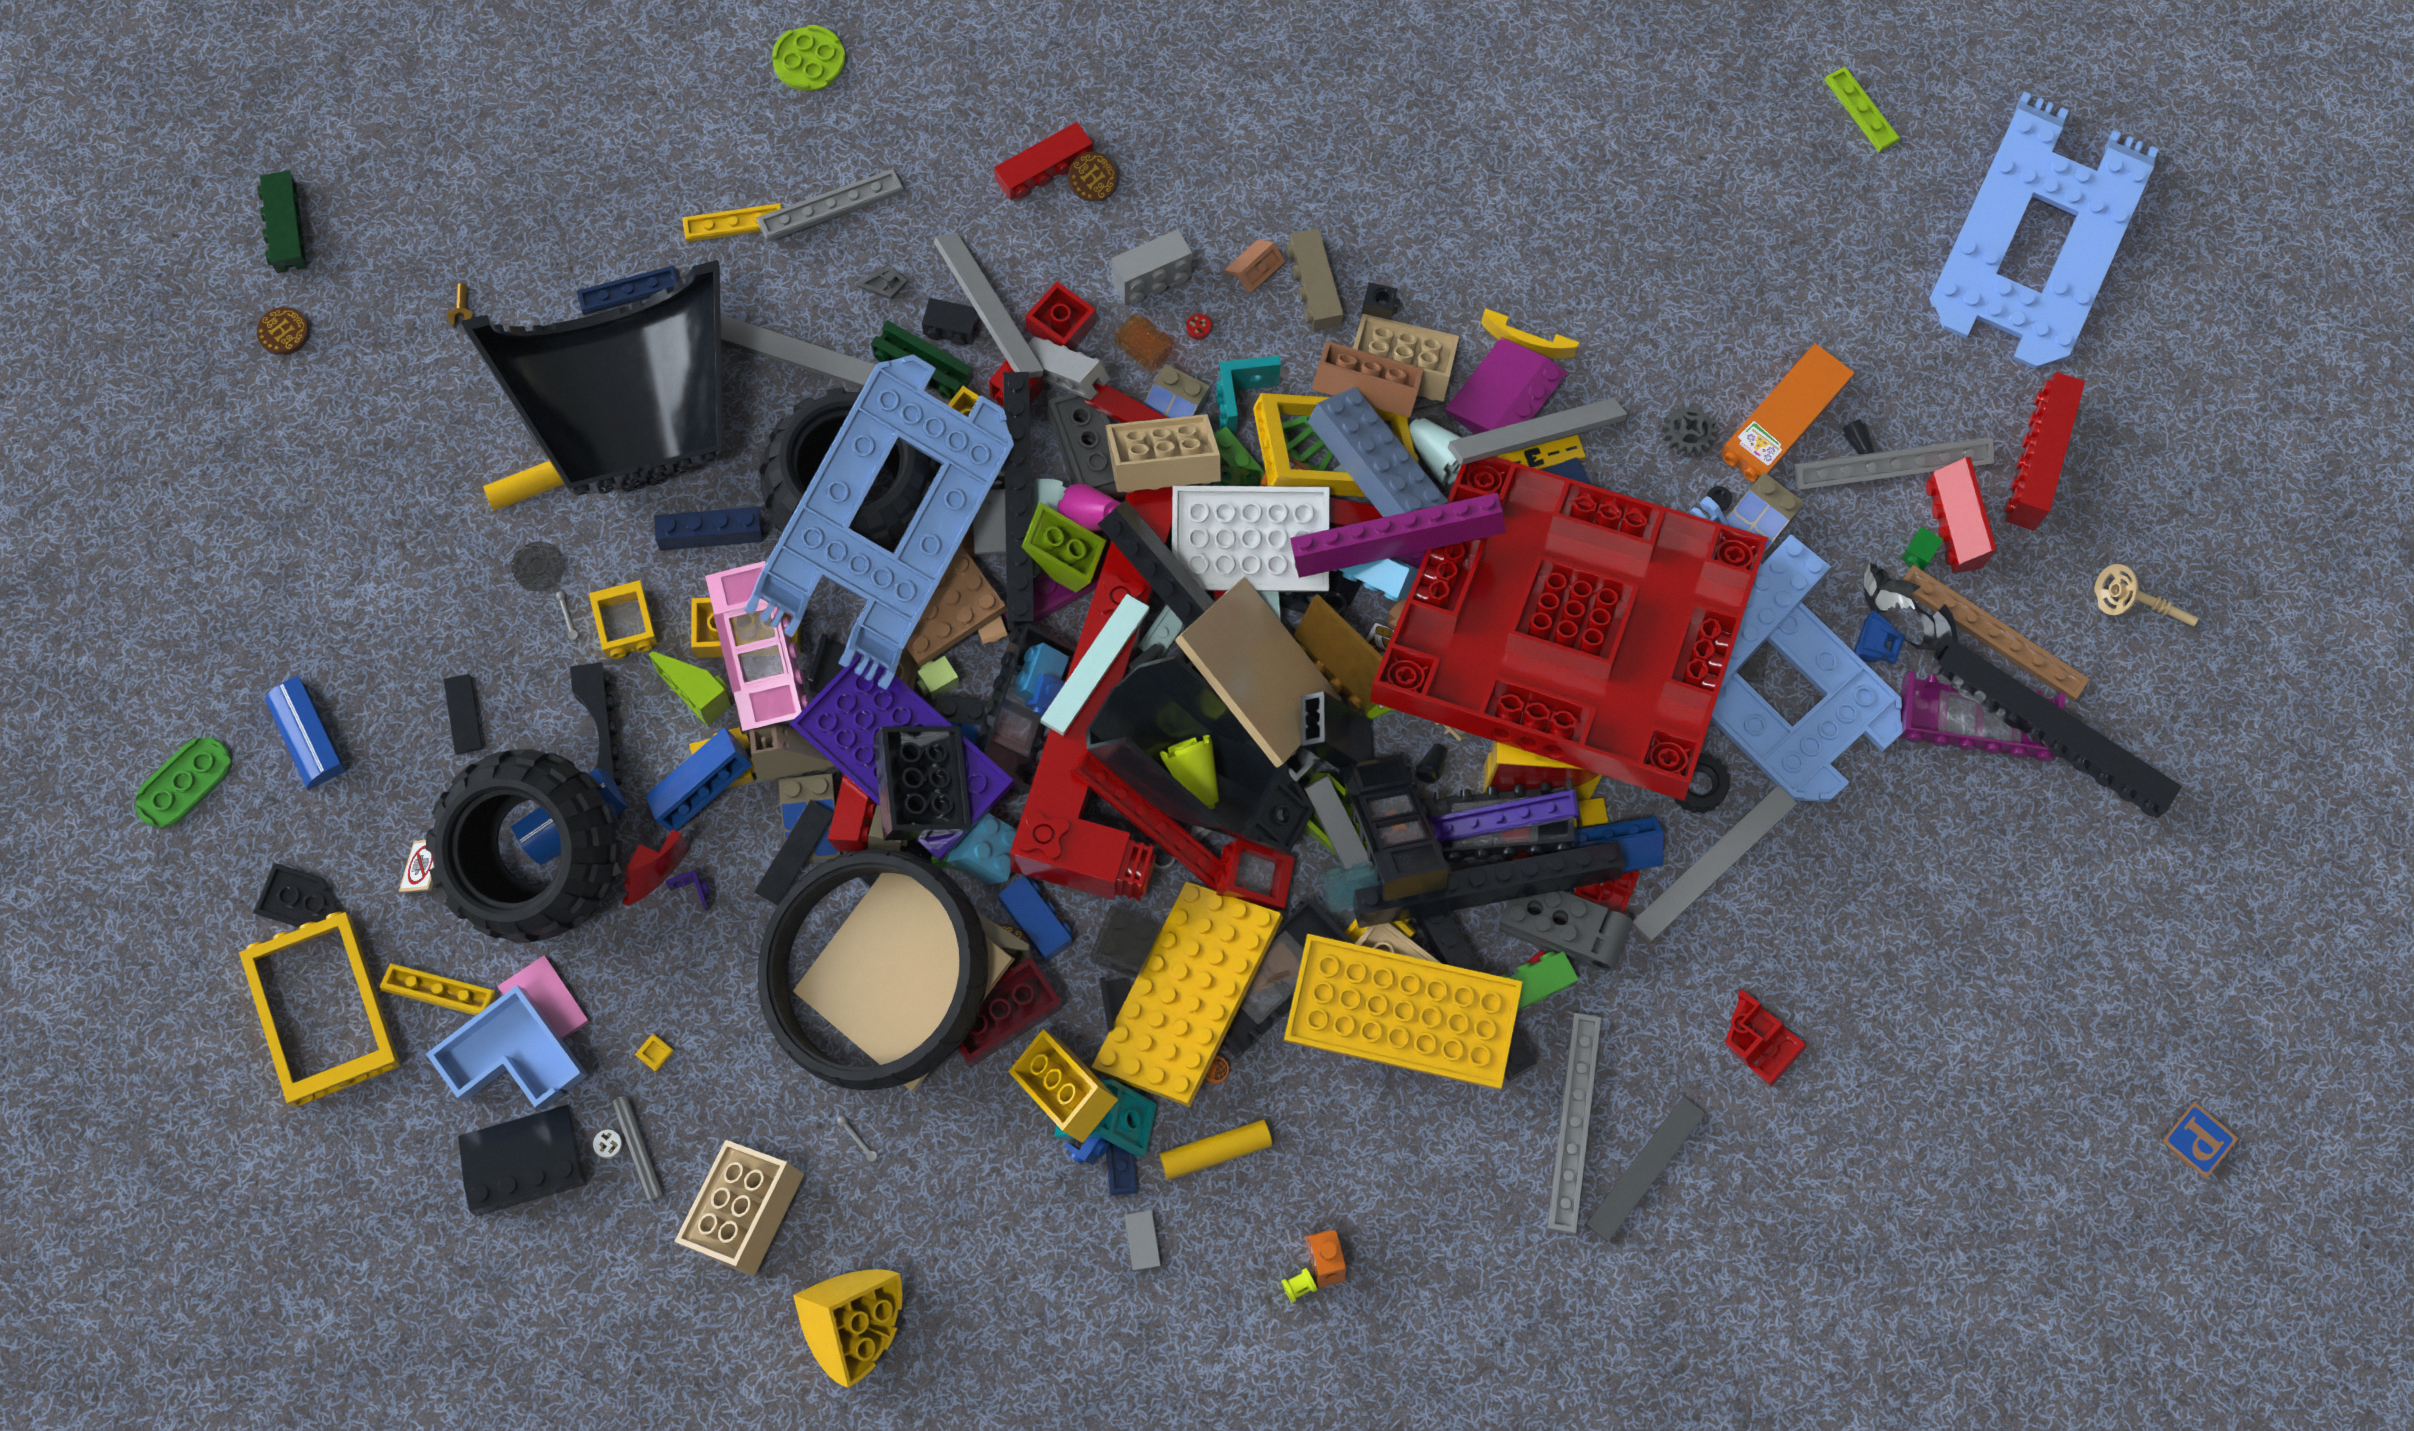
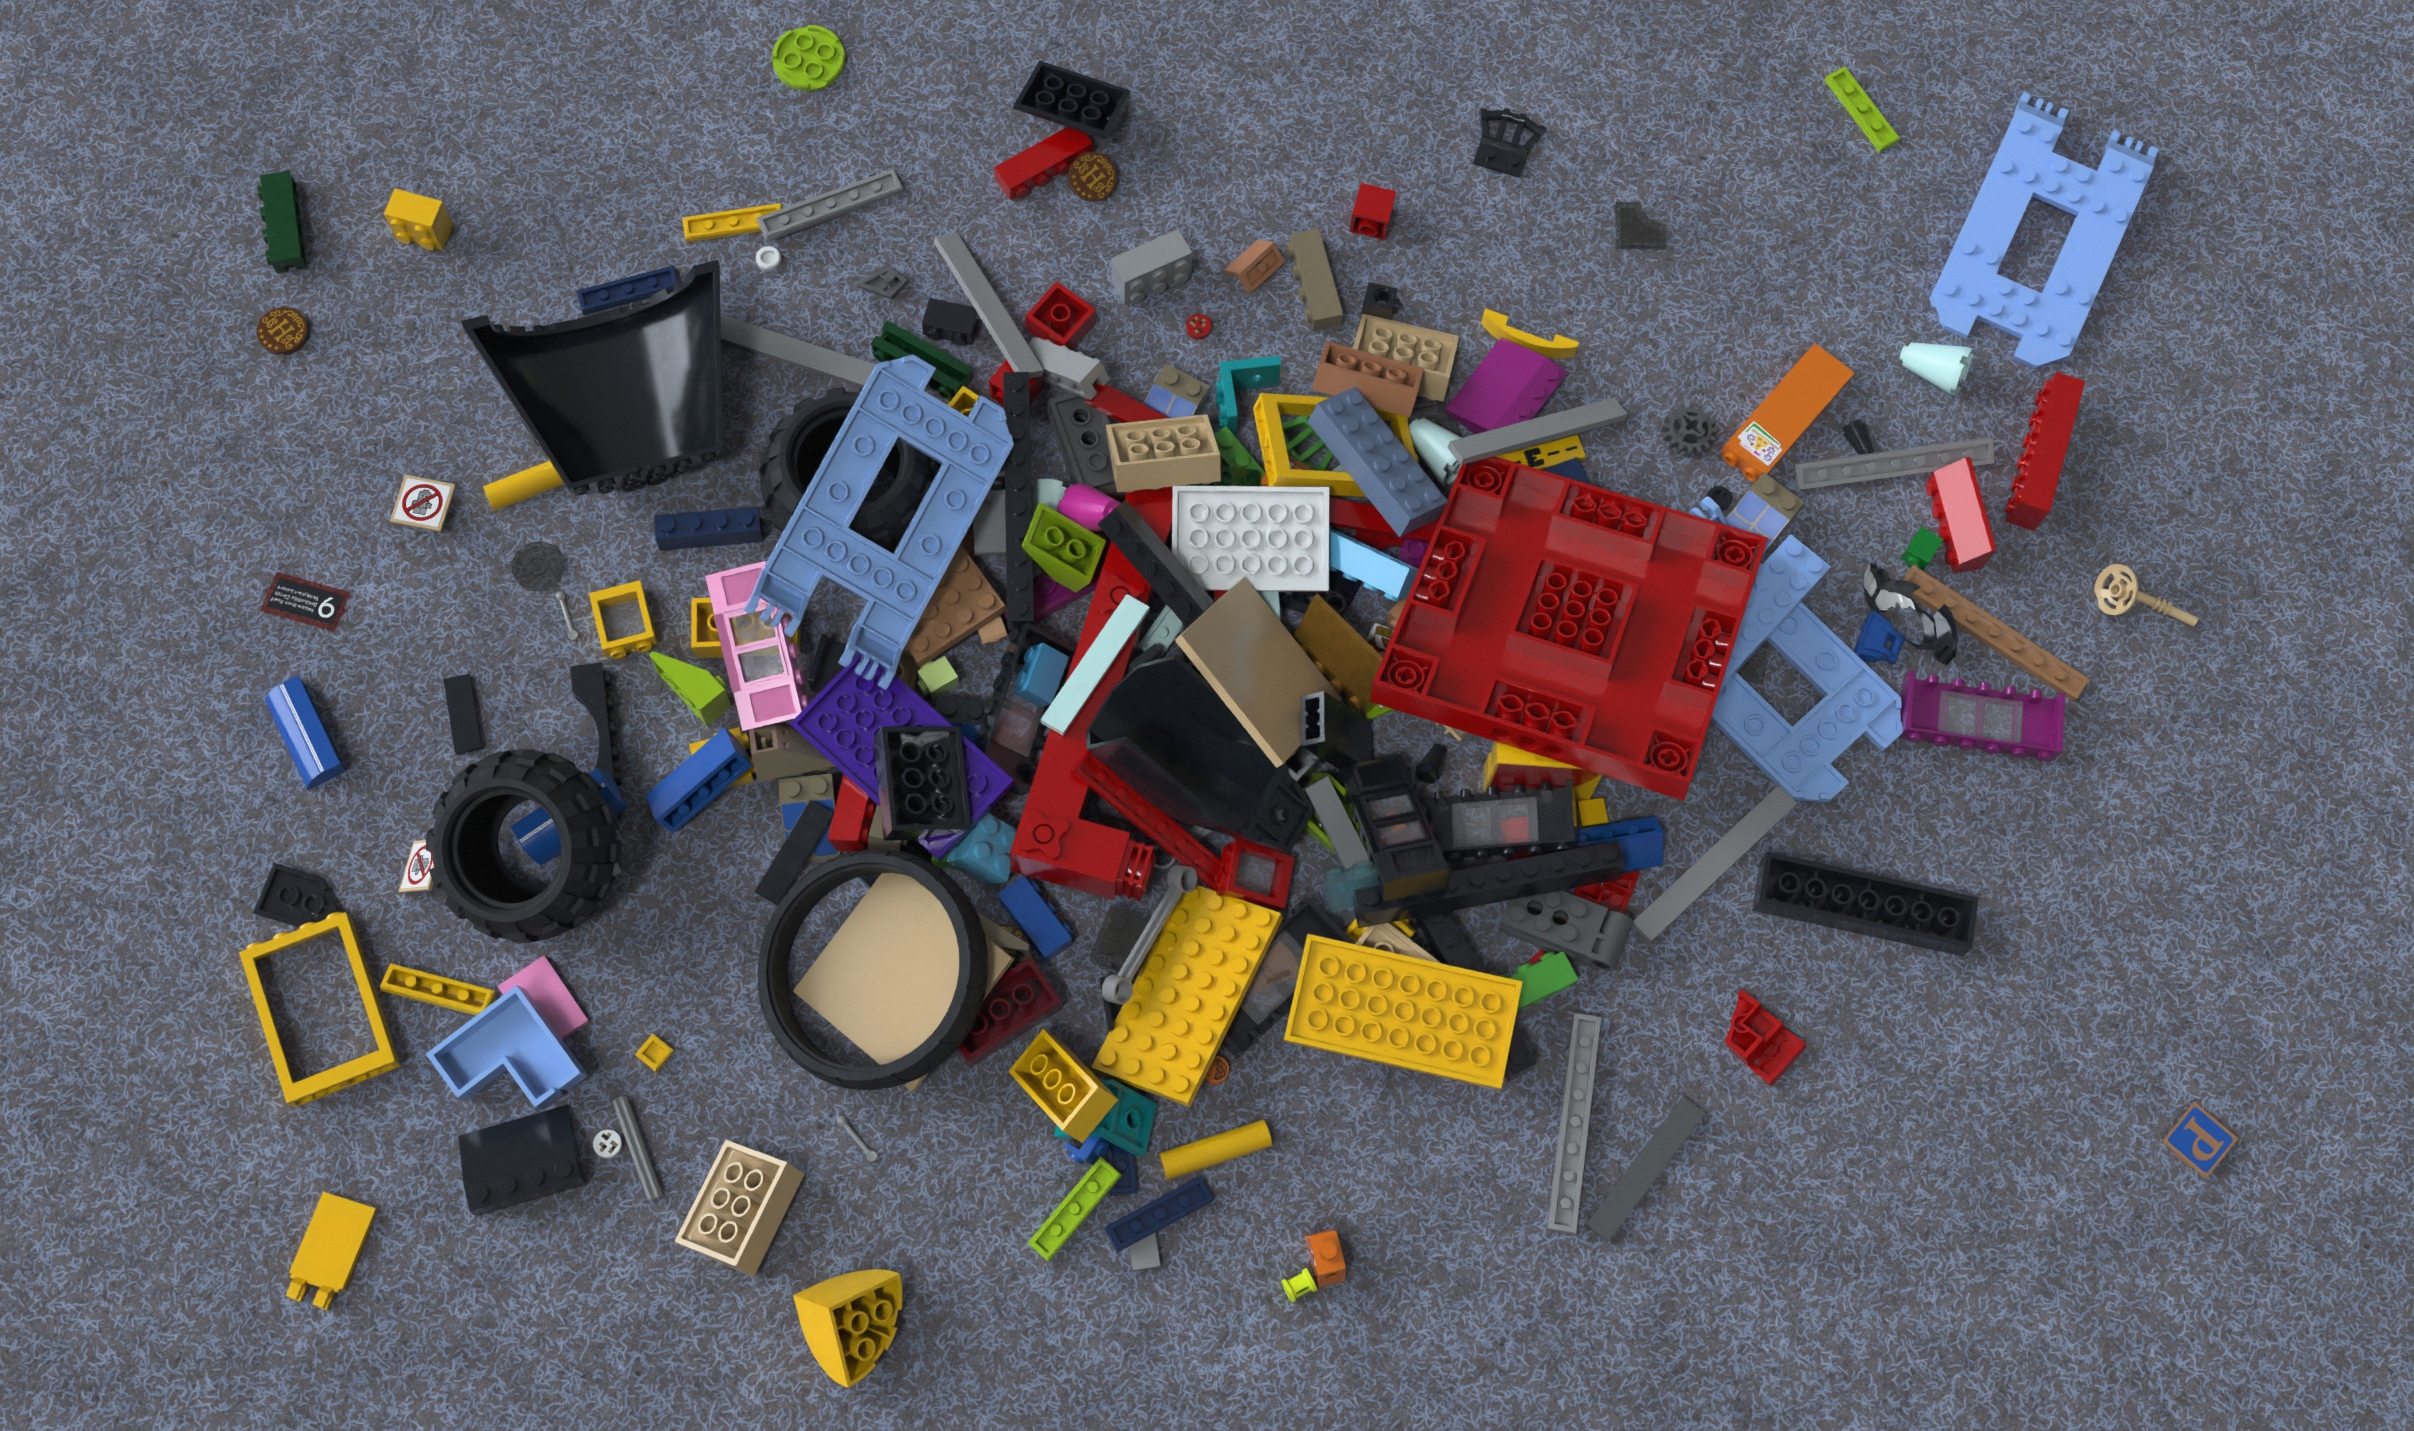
bright green tile [135,737,231,828] -> none
pearl gold bar [447,283,474,328] -> none
red slope [622,829,689,906] -> none
dark purple bracket [666,870,710,911] -> none
blue bracket [1025,674,1065,716] -> none
clear orange brick [1115,313,1172,373] -> none
neon yellow cone [1160,735,1219,810] -> none
magenta brick [1290,493,1506,578] -> none
dark purple tile [1421,789,1580,844] -> none
black tyre [1674,753,1730,814] -> none
black brick [1931,640,2182,818] -> none
none -> piece [260,572,350,632]
none -> yellow tile [286,1192,378,1311]
none -> yellow brick [384,188,453,251]
none -> piece [390,475,456,532]
none -> white tile [756,246,782,272]
none -> black slope [1013,60,1131,139]
none -> lime tile [1028,1157,1122,1262]
none -> light grey piece [1102,864,1197,1004]
none -> dark blue tile [1103,1176,1214,1253]
none -> red head [1349,183,1397,240]
none -> black plate [1473,108,1547,178]
none -> clear smoke tile [1614,202,1666,250]
none -> black brick [1752,852,1979,956]
none -> light aqua cone [1899,342,1974,396]

